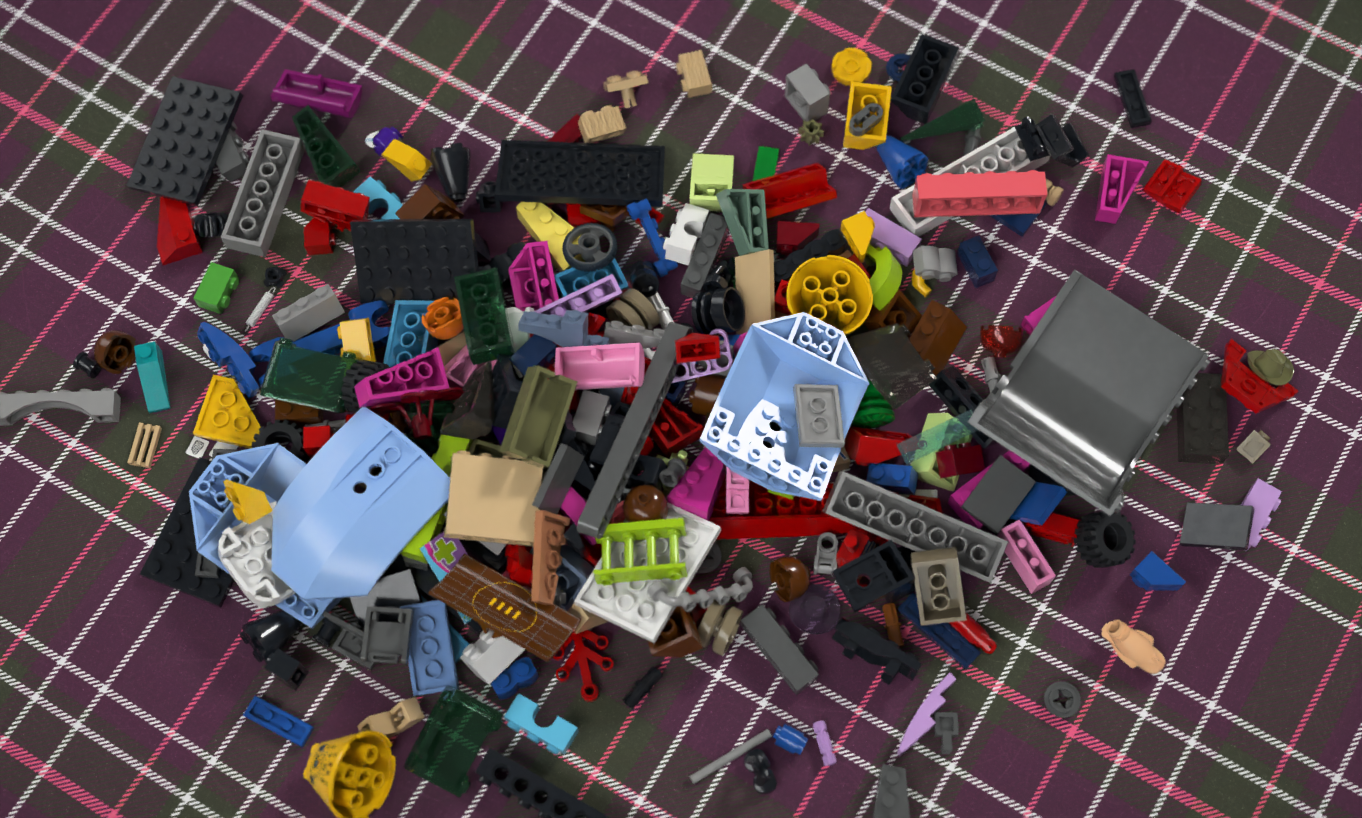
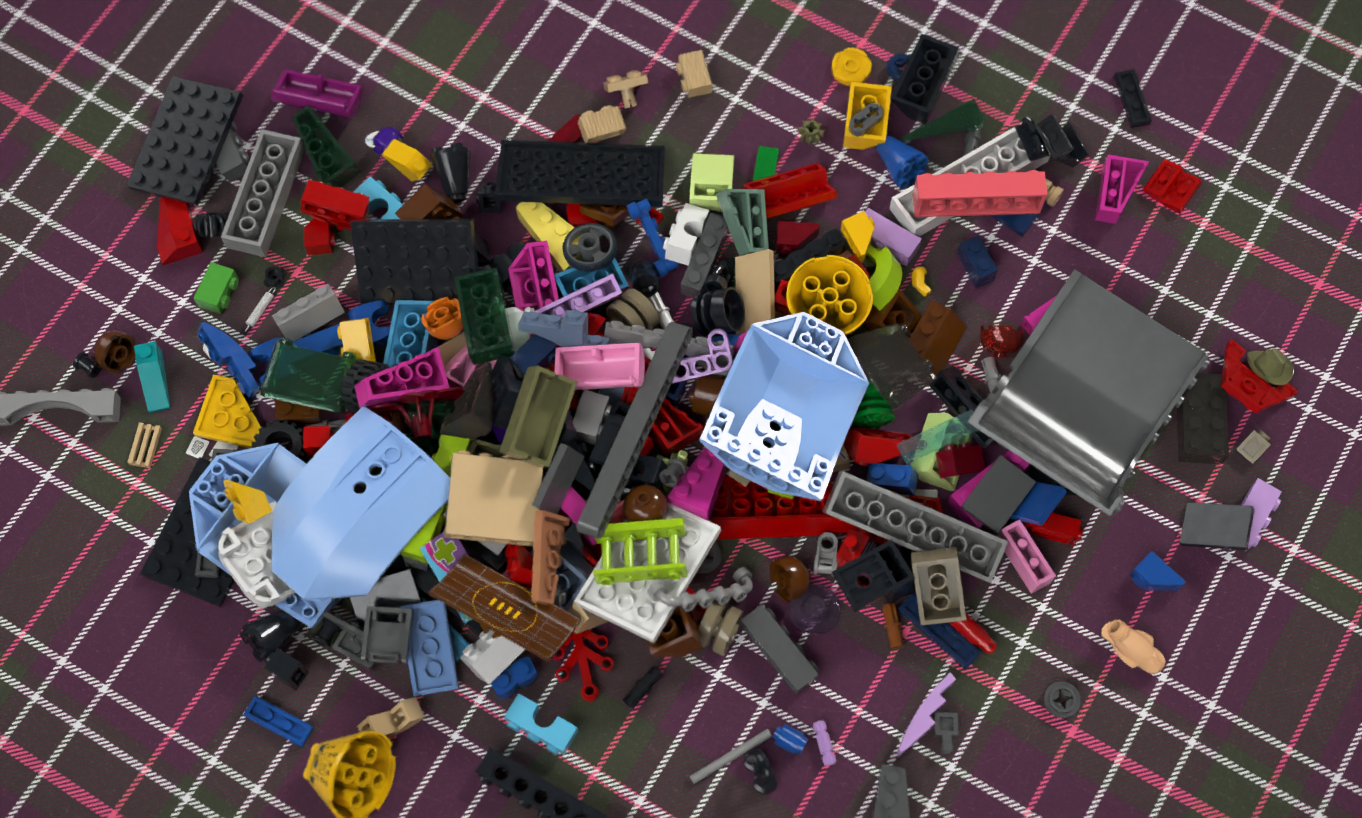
clear green windscreen [404,686,503,797] -> none
red slope [675,333,720,363] -> none
bright pink slope [726,467,749,514] -> none
light grey brick [785,63,830,122] -> none
light grey tile [793,384,845,448] -> none
black piece [831,617,922,685] -> none
light grey brick [913,246,958,282] -> none
black tyre [1074,511,1136,568] -> none

